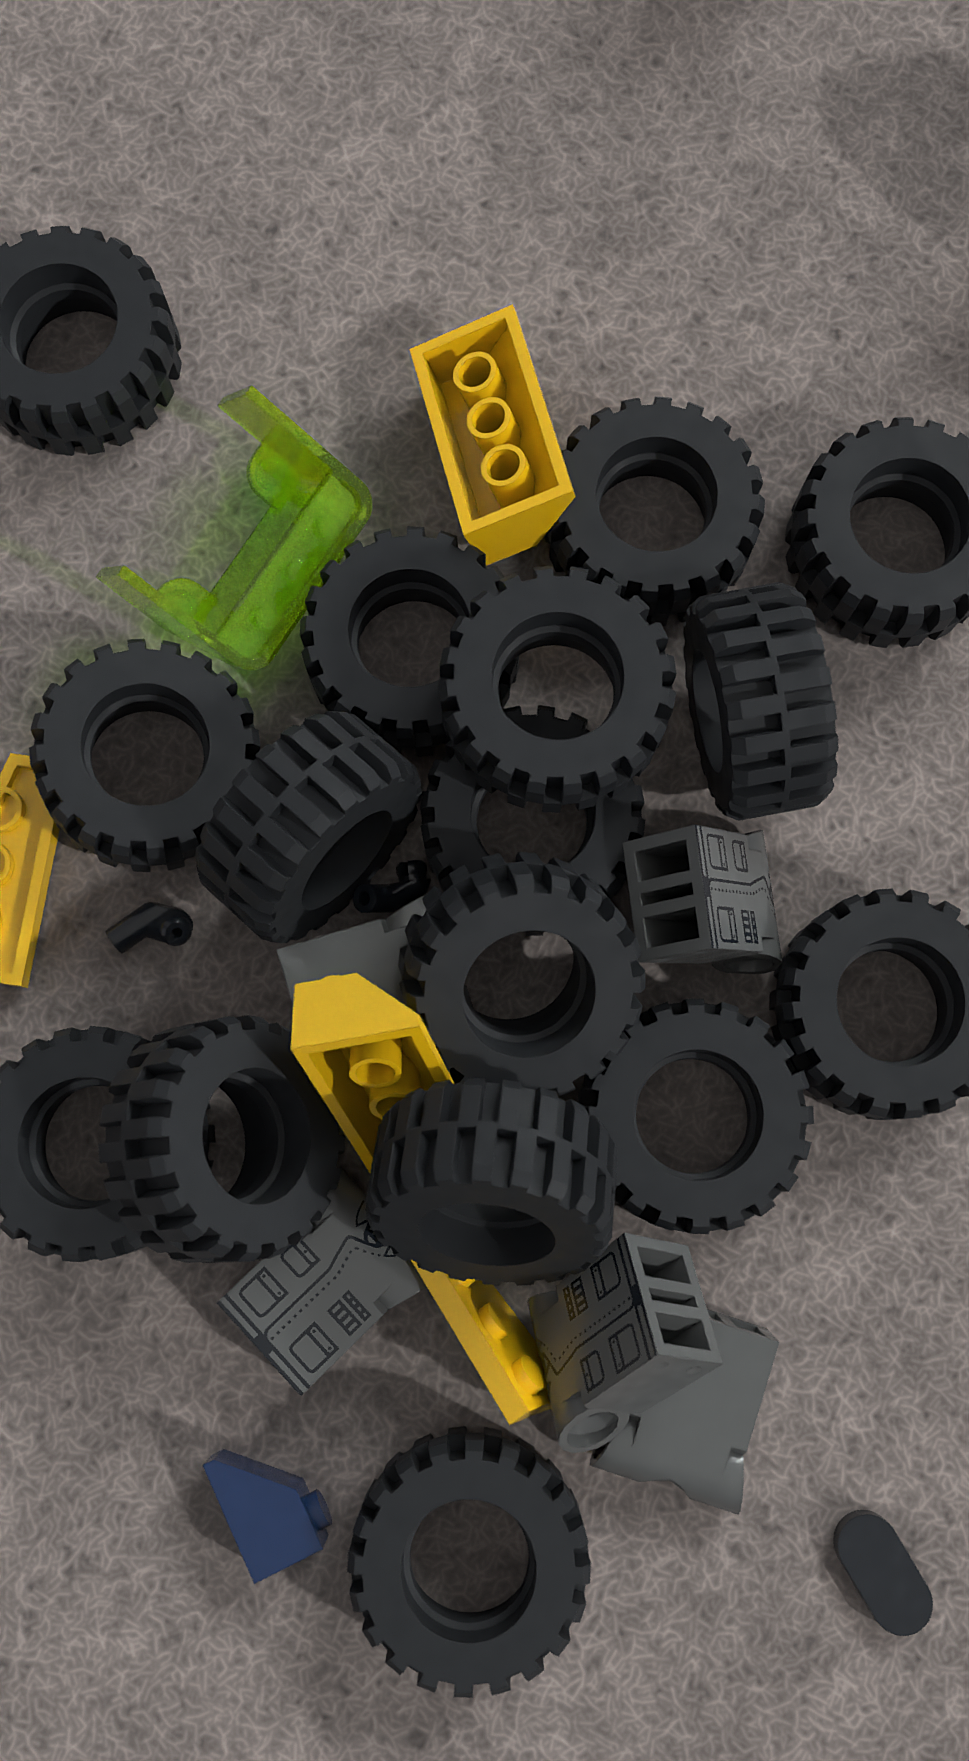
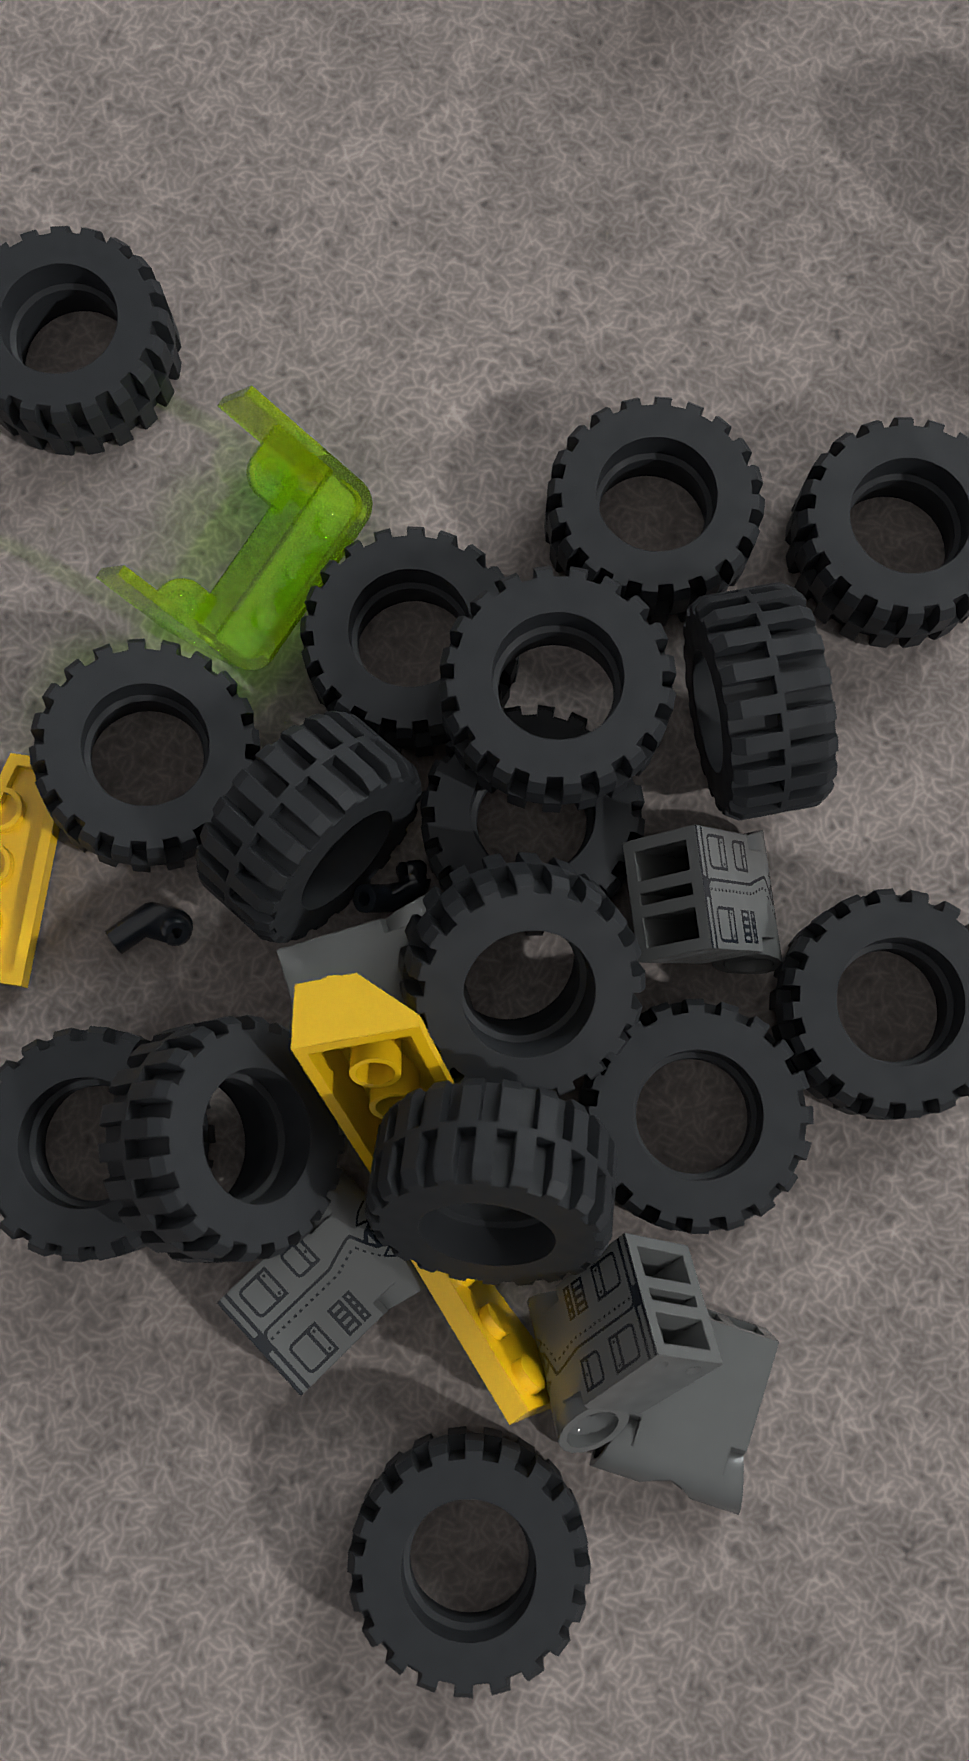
dark blue slope [202,1449,332,1584] -> none
yellow slope [410,304,576,566] -> none
black tile [833,1510,933,1636] -> none

